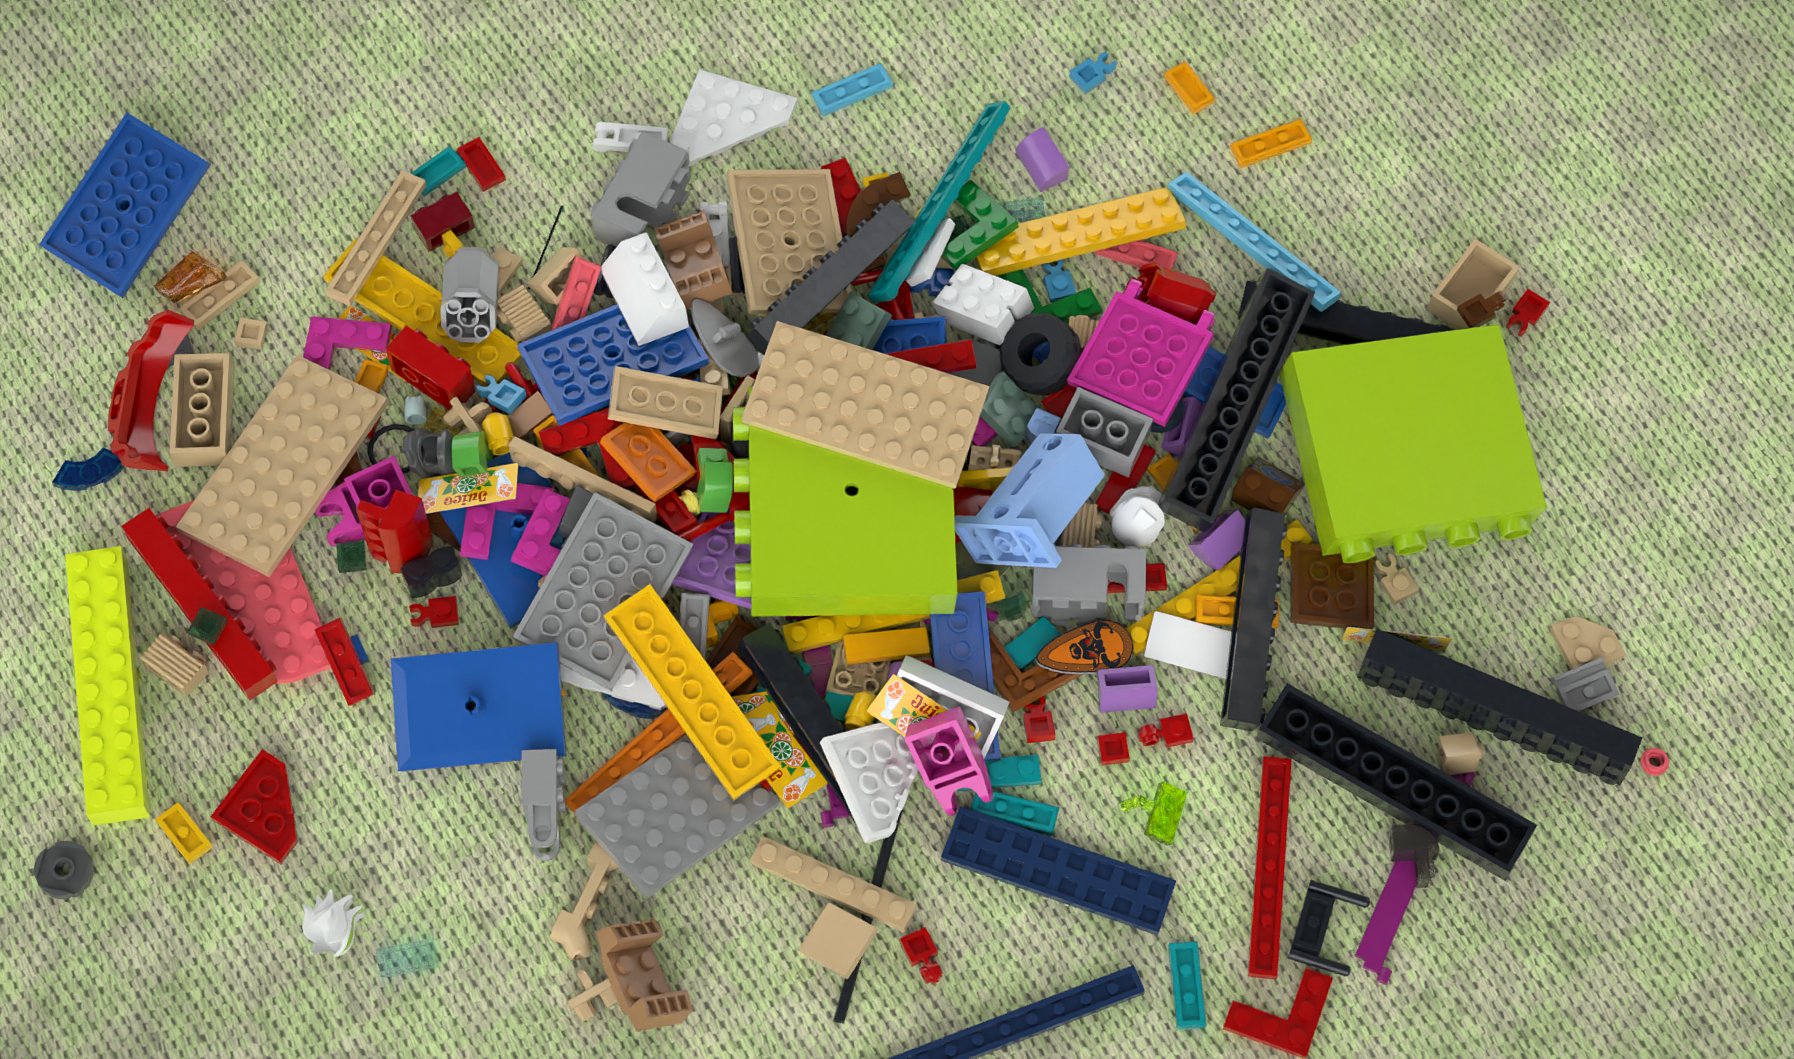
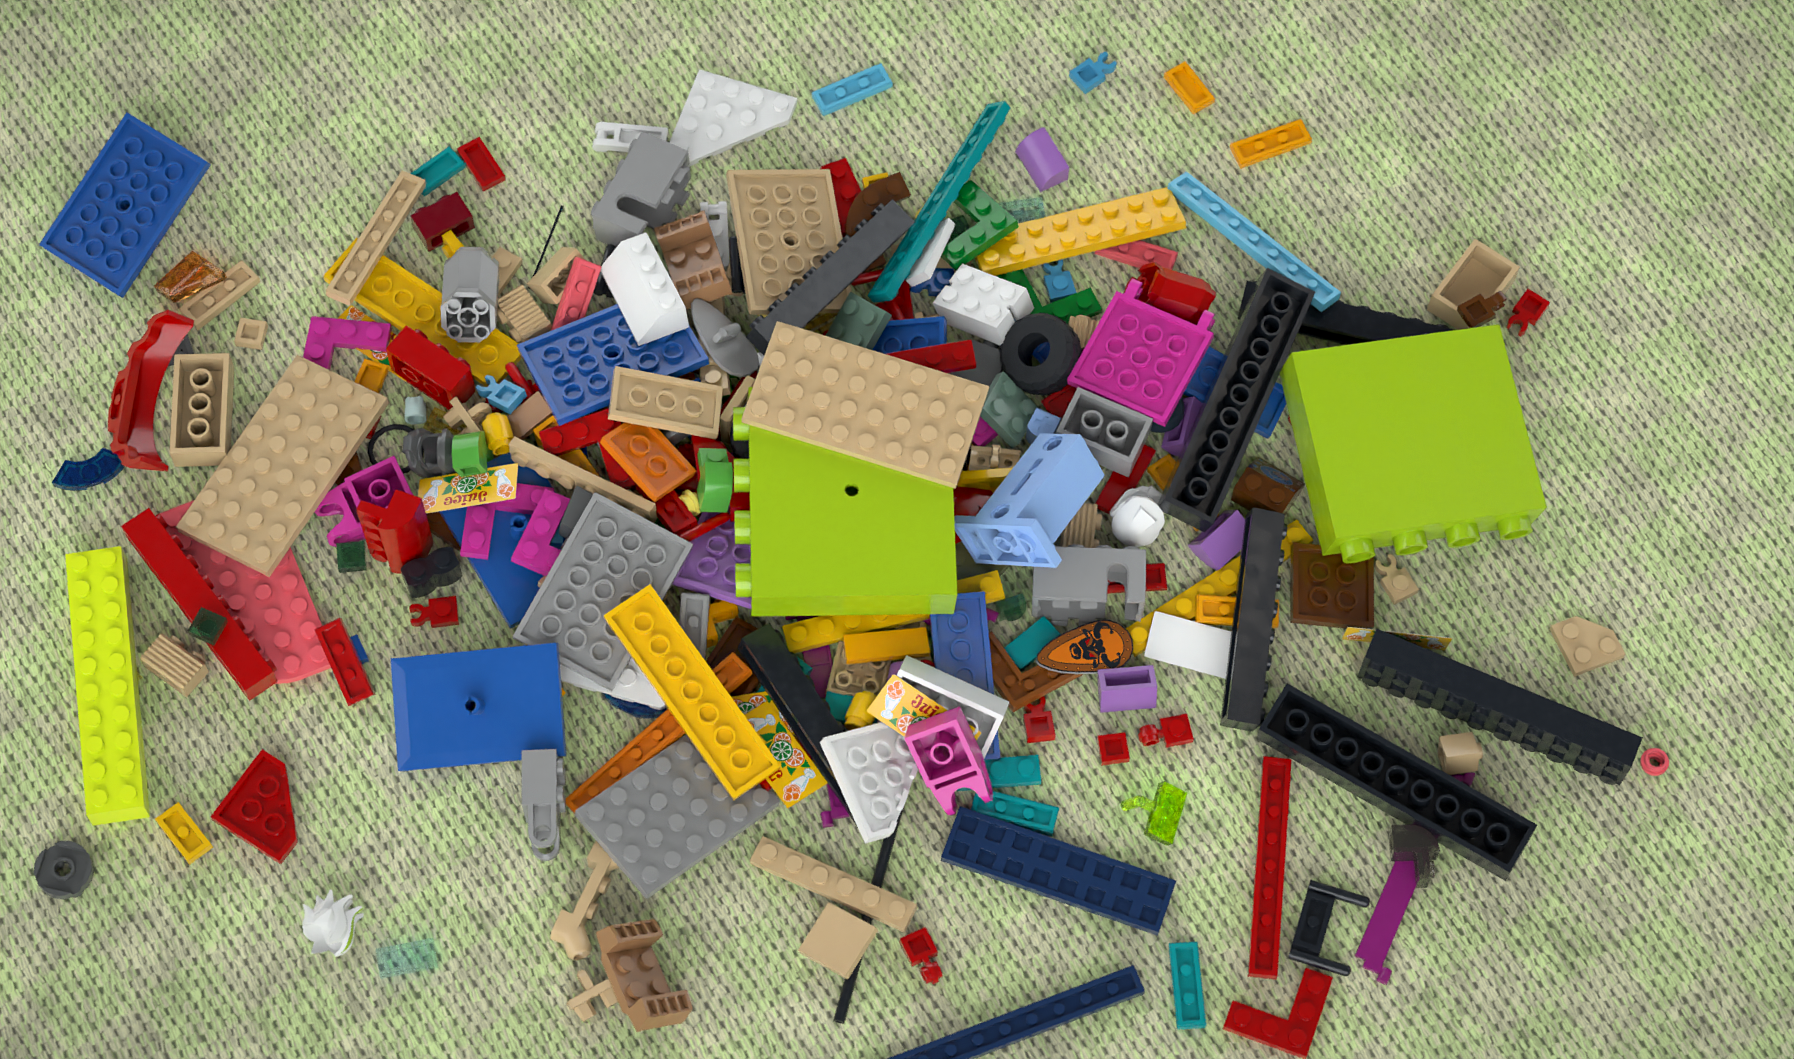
light grey plate [1550,657,1619,711] -> none

